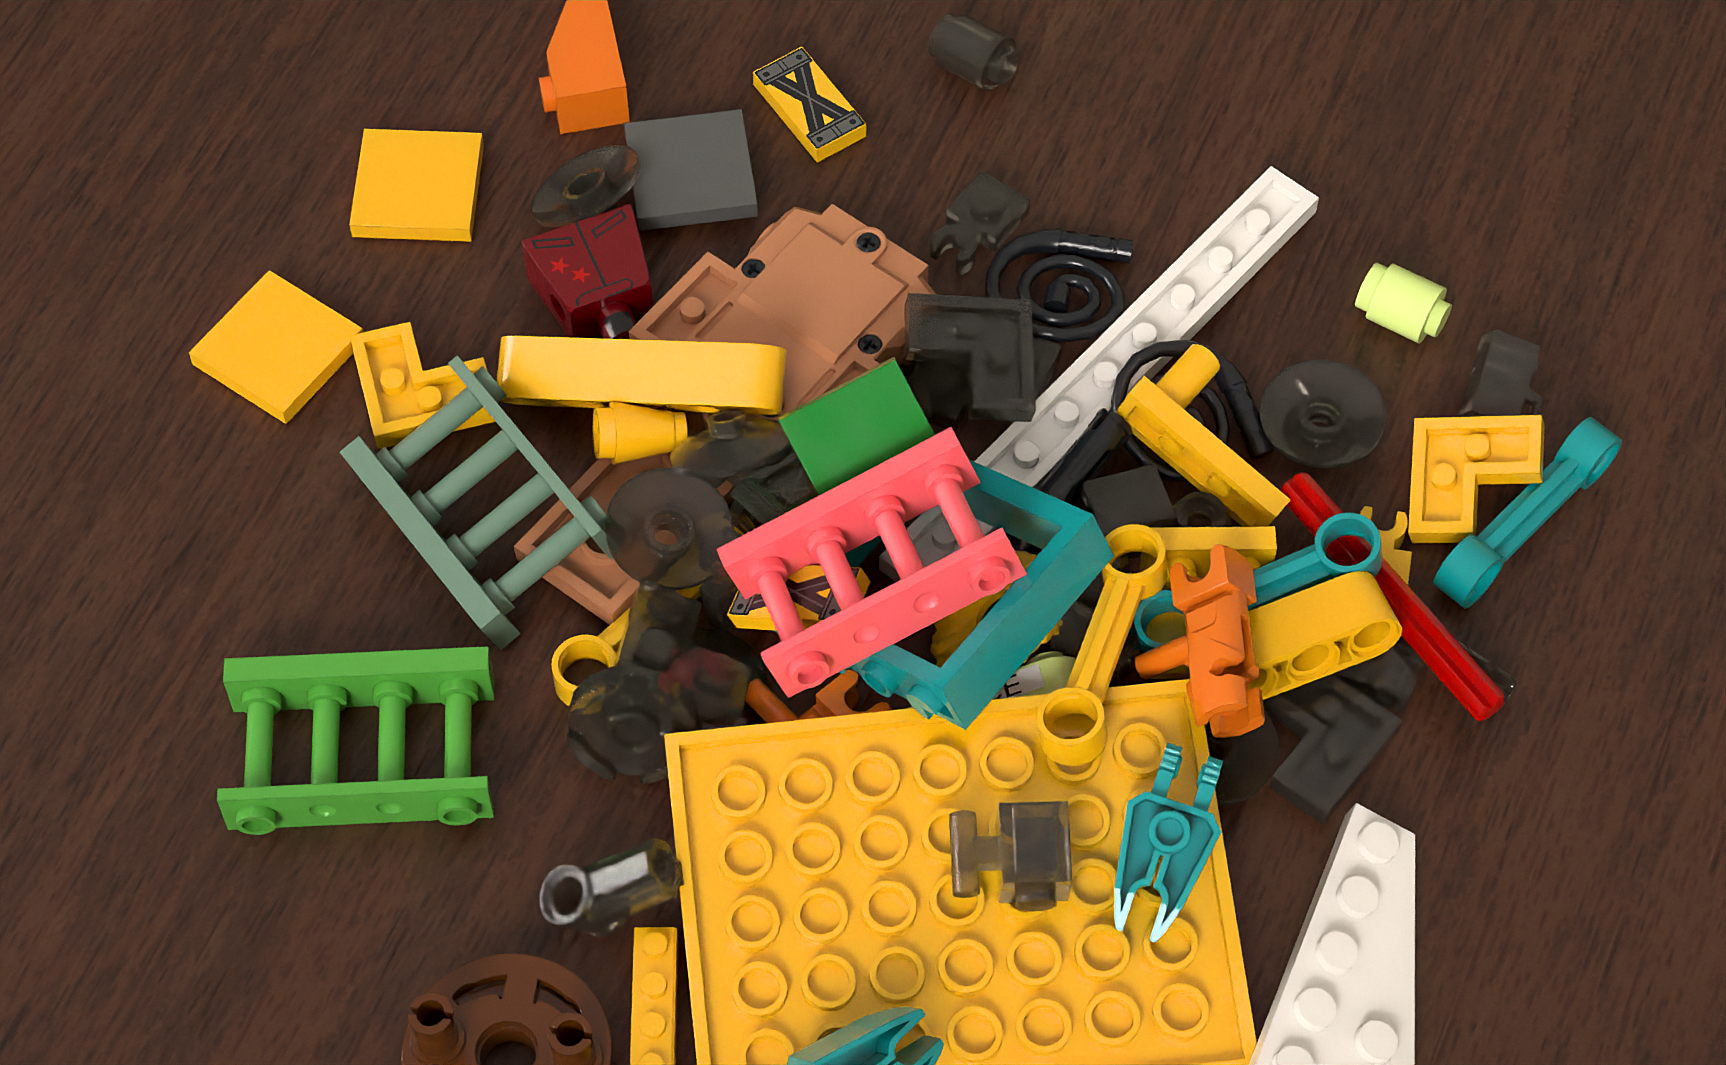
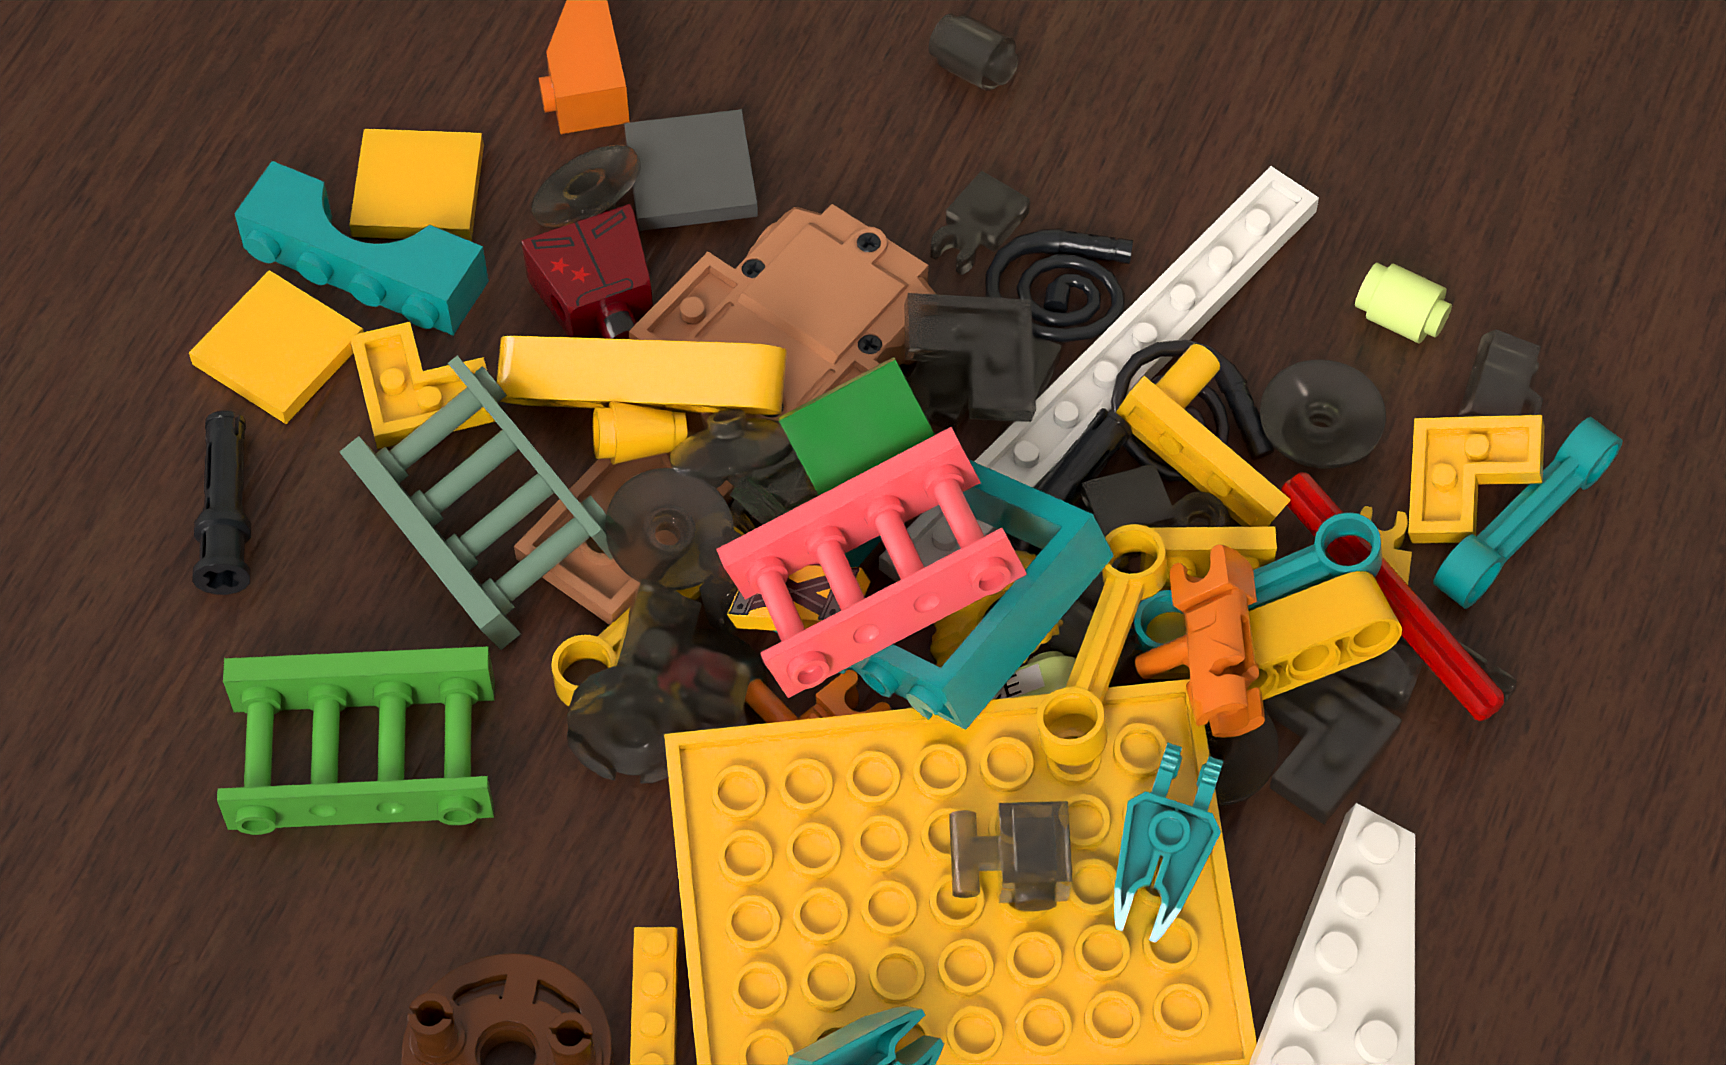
clear smoke piece [540,838,684,937] -> none
tile [753,47,866,163] -> none
none -> black pin [192,411,251,595]
none -> teal arch [234,161,489,335]

